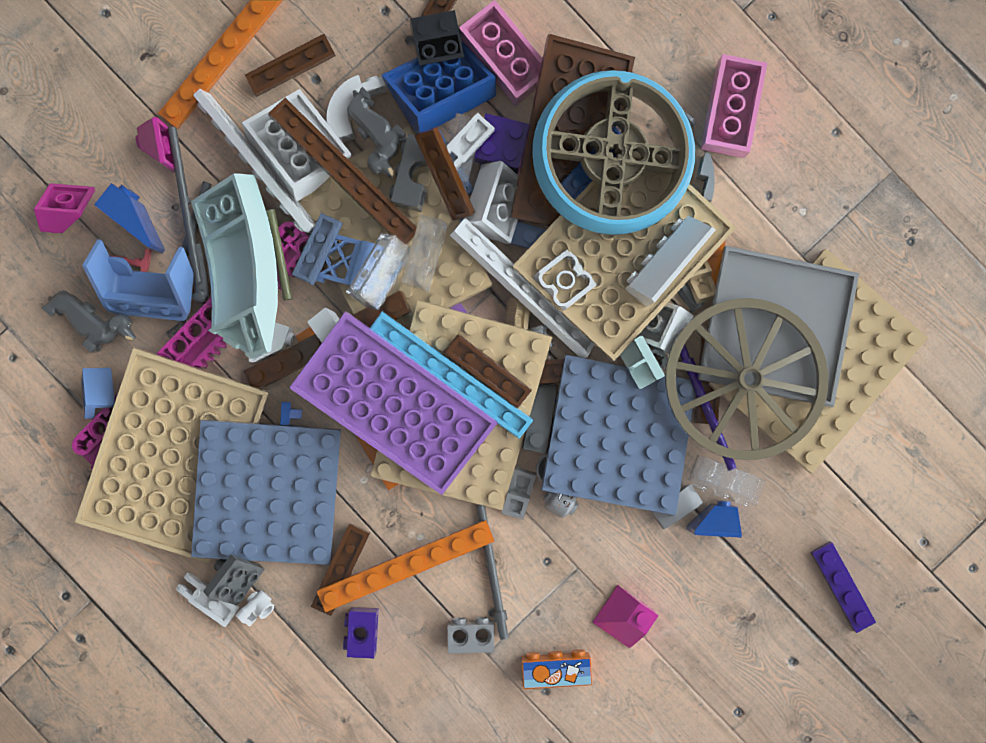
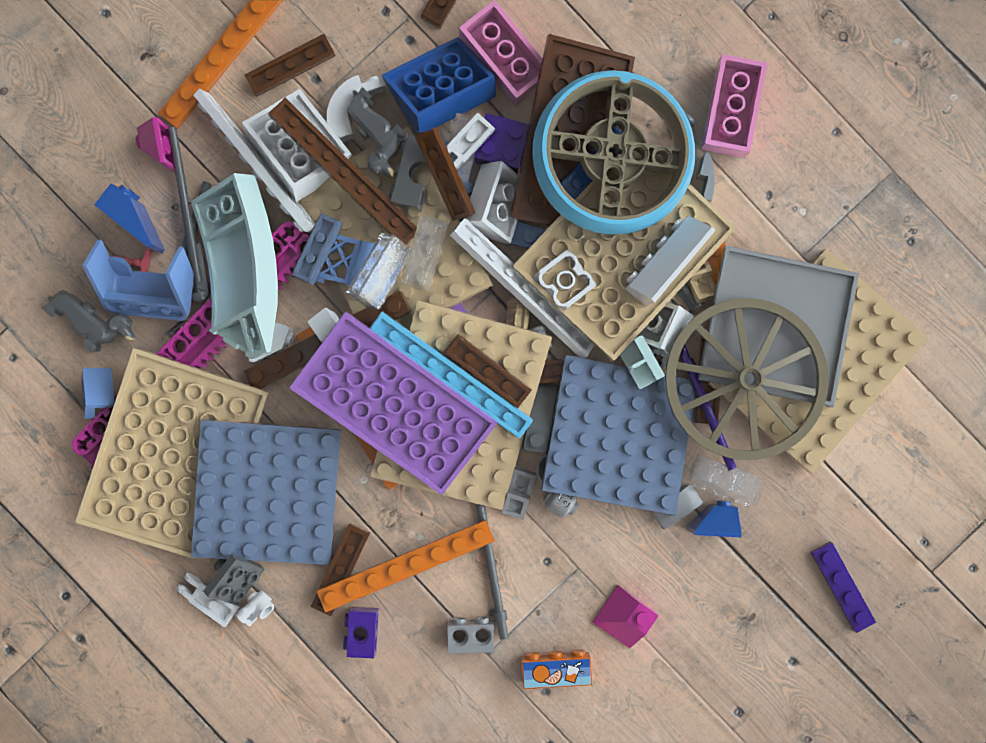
dark pink slope [34,183,95,233] -> none
olive bar [266,209,293,301] -> none
blue tile [280,402,302,425] -> none
black slope [409,10,464,66] -> none

